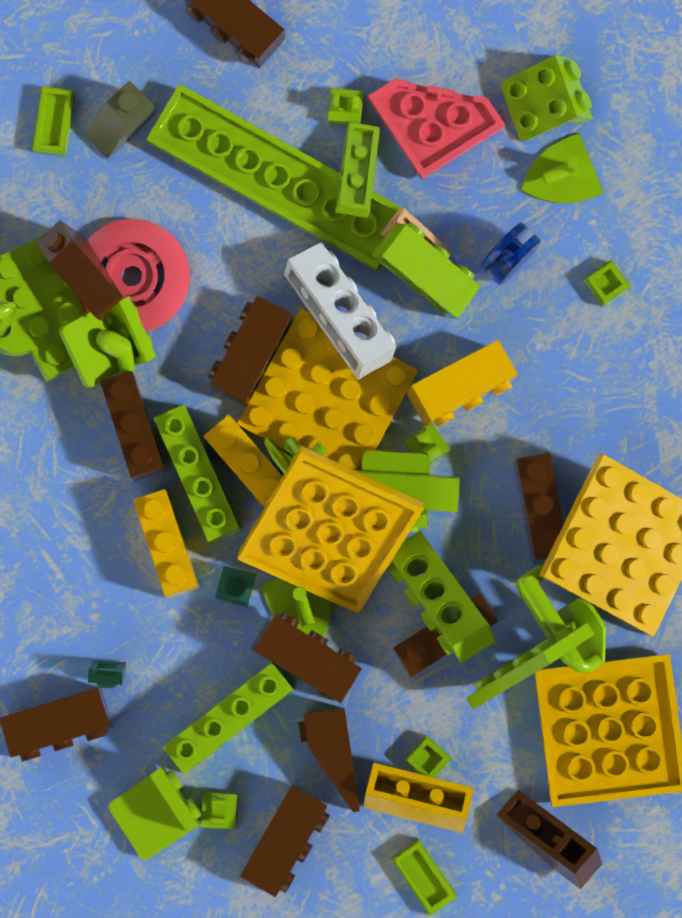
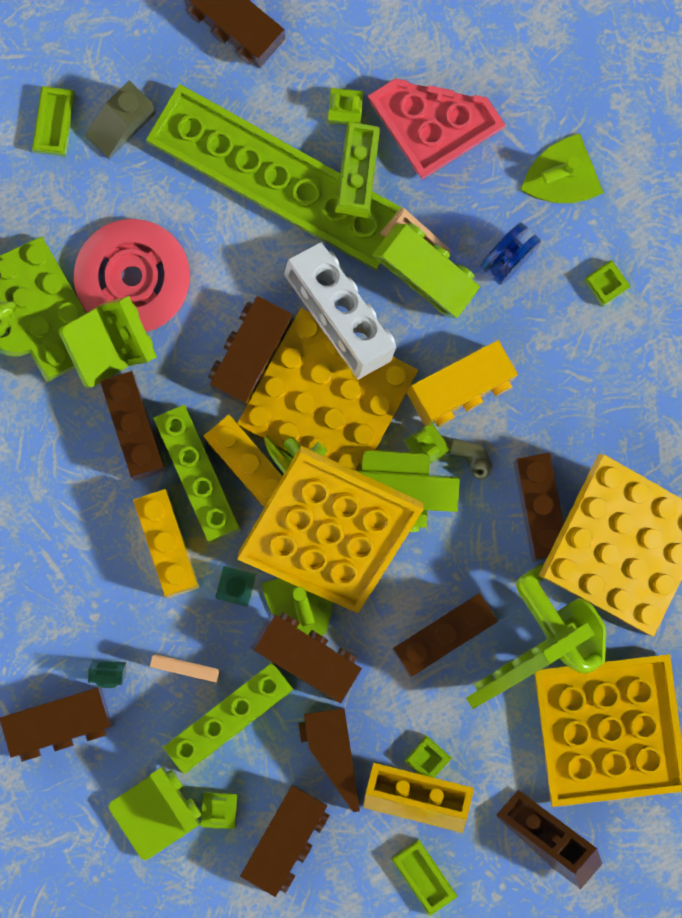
reddish brown slope [37,220,123,321] -> none
lime arm [96,330,136,373] -> none
lime brick [387,530,496,663] -> none
lime bracket [501,55,593,141] -> none
none -> light nougat tile [150,654,221,683]
none -> olive arm [450,438,492,479]

